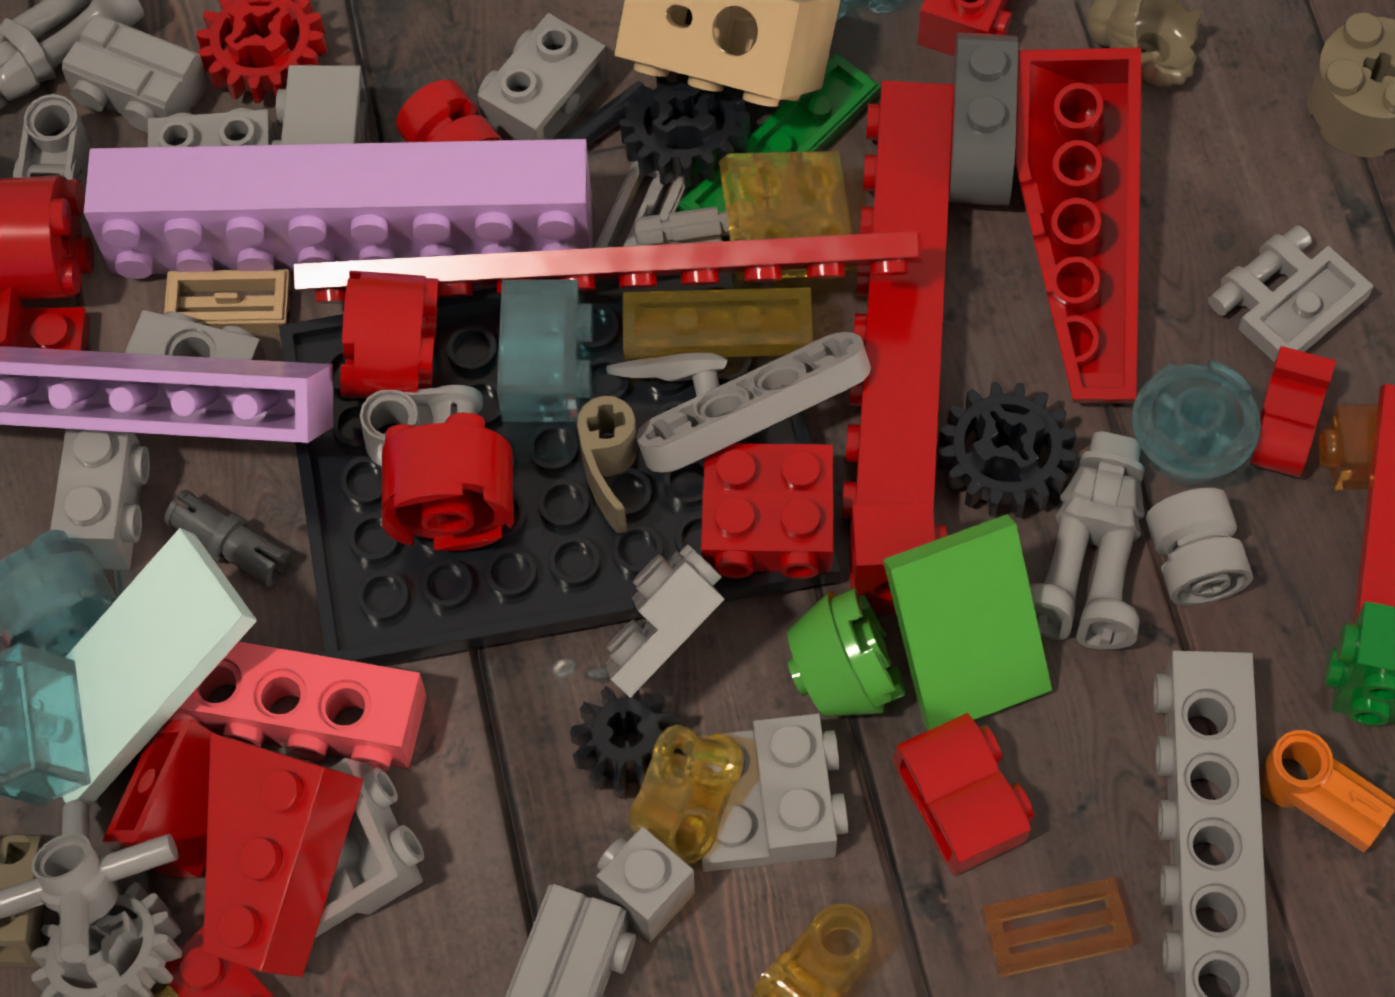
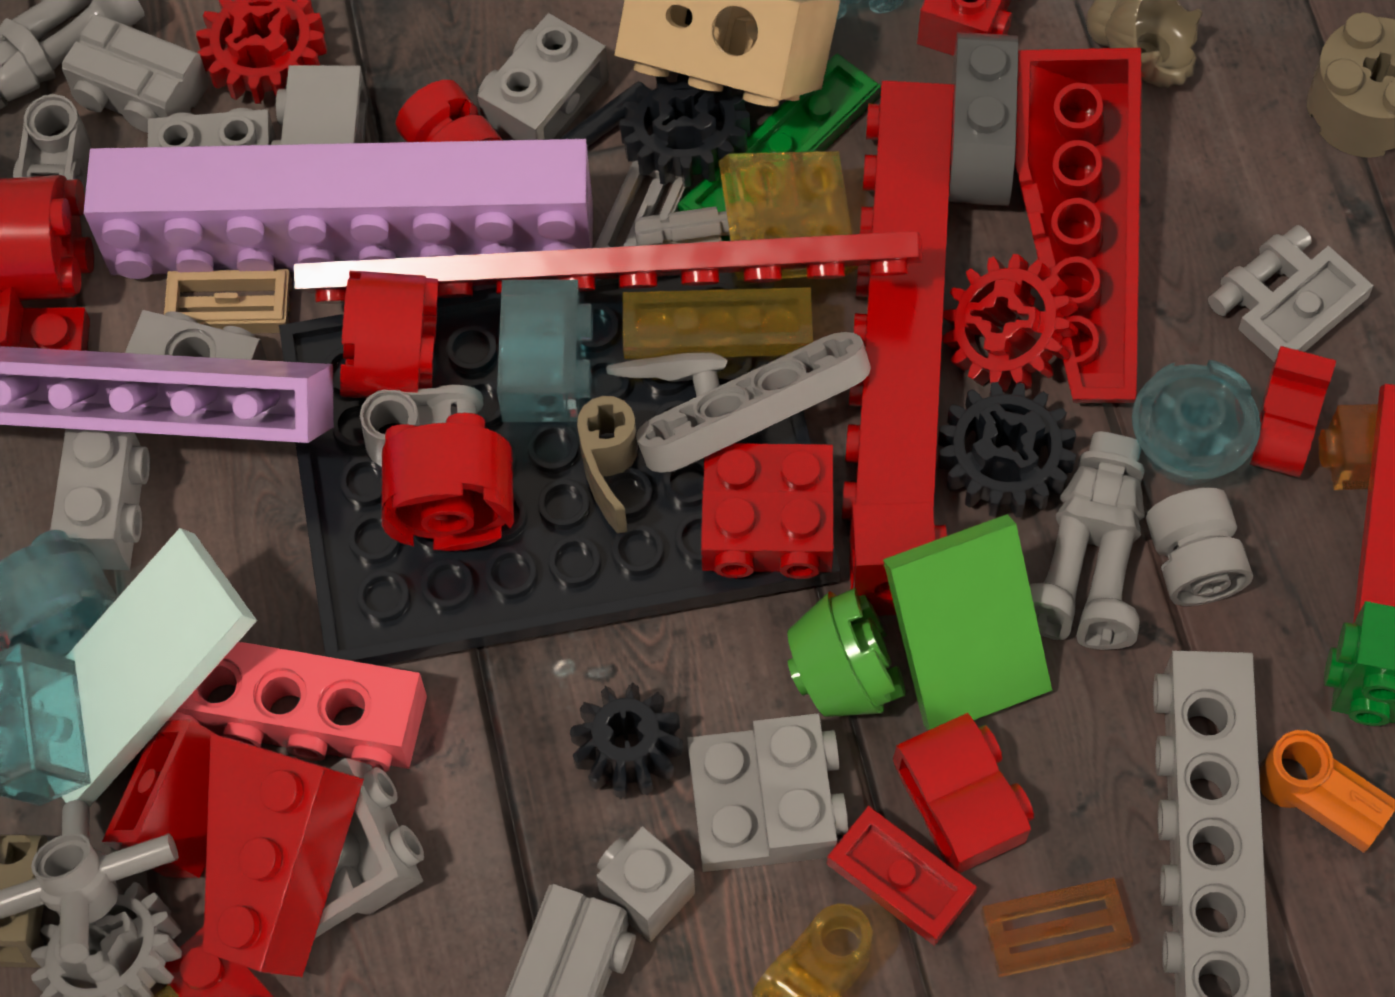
dark grey pin [164,490,291,588] -> none
light grey plate [606,544,724,698] -> none
clear yellow piece [629,725,743,864] -> none
none -> red plate [826,806,977,946]
none -> red gear [942,254,1079,392]

